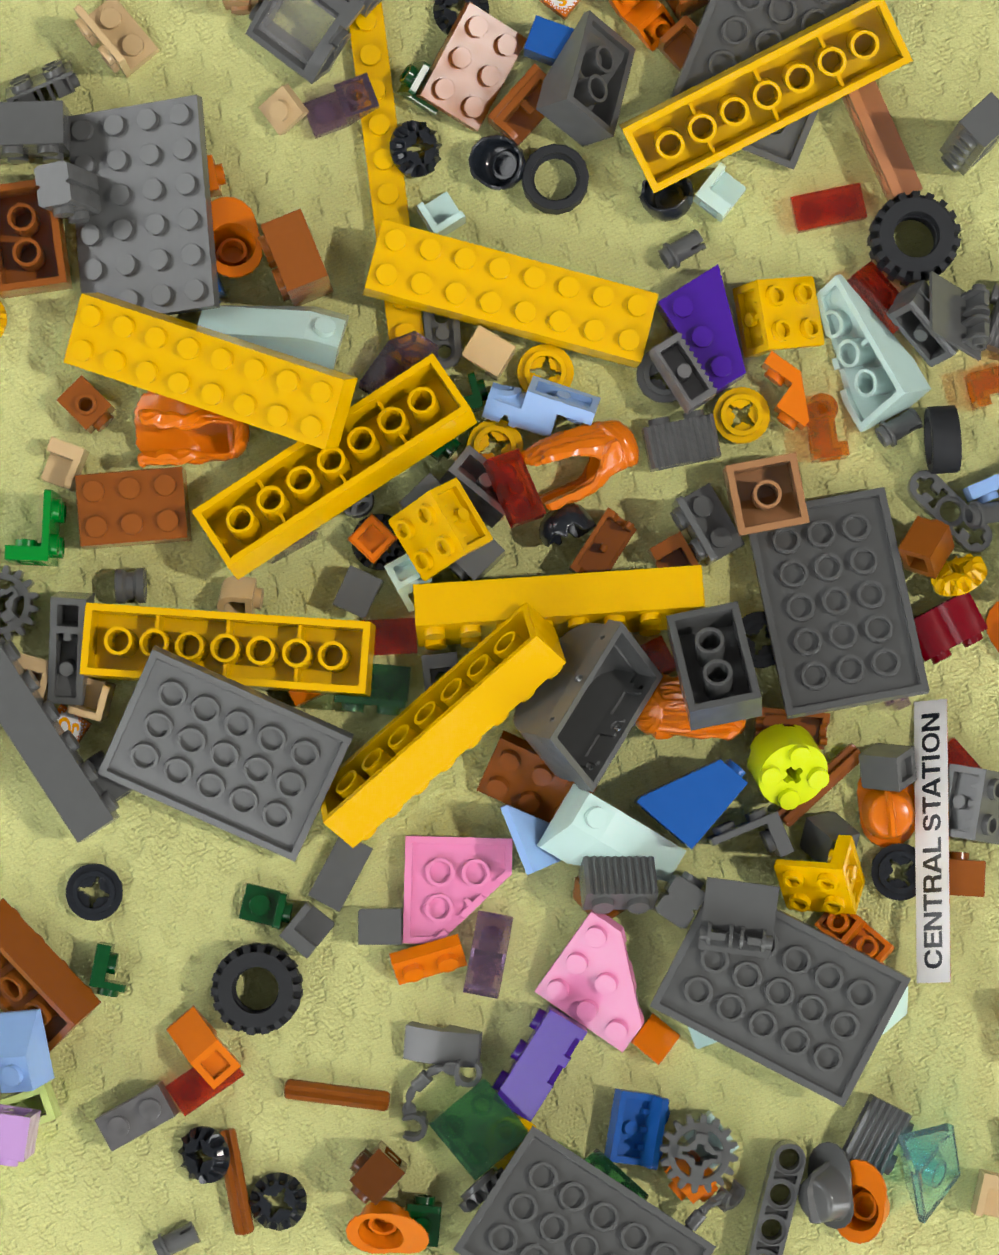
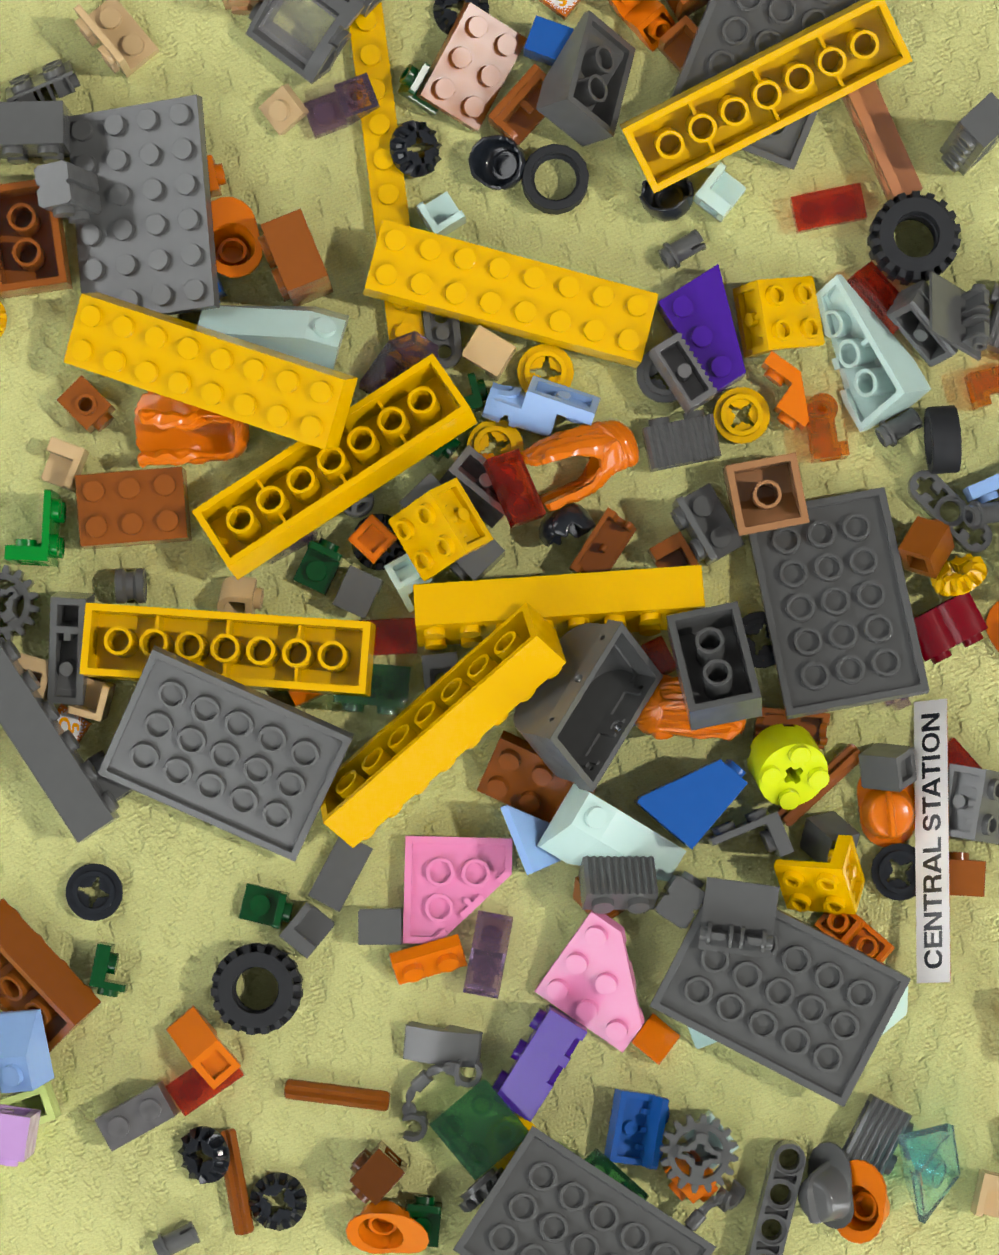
none -> dark green bracket [293,538,344,596]

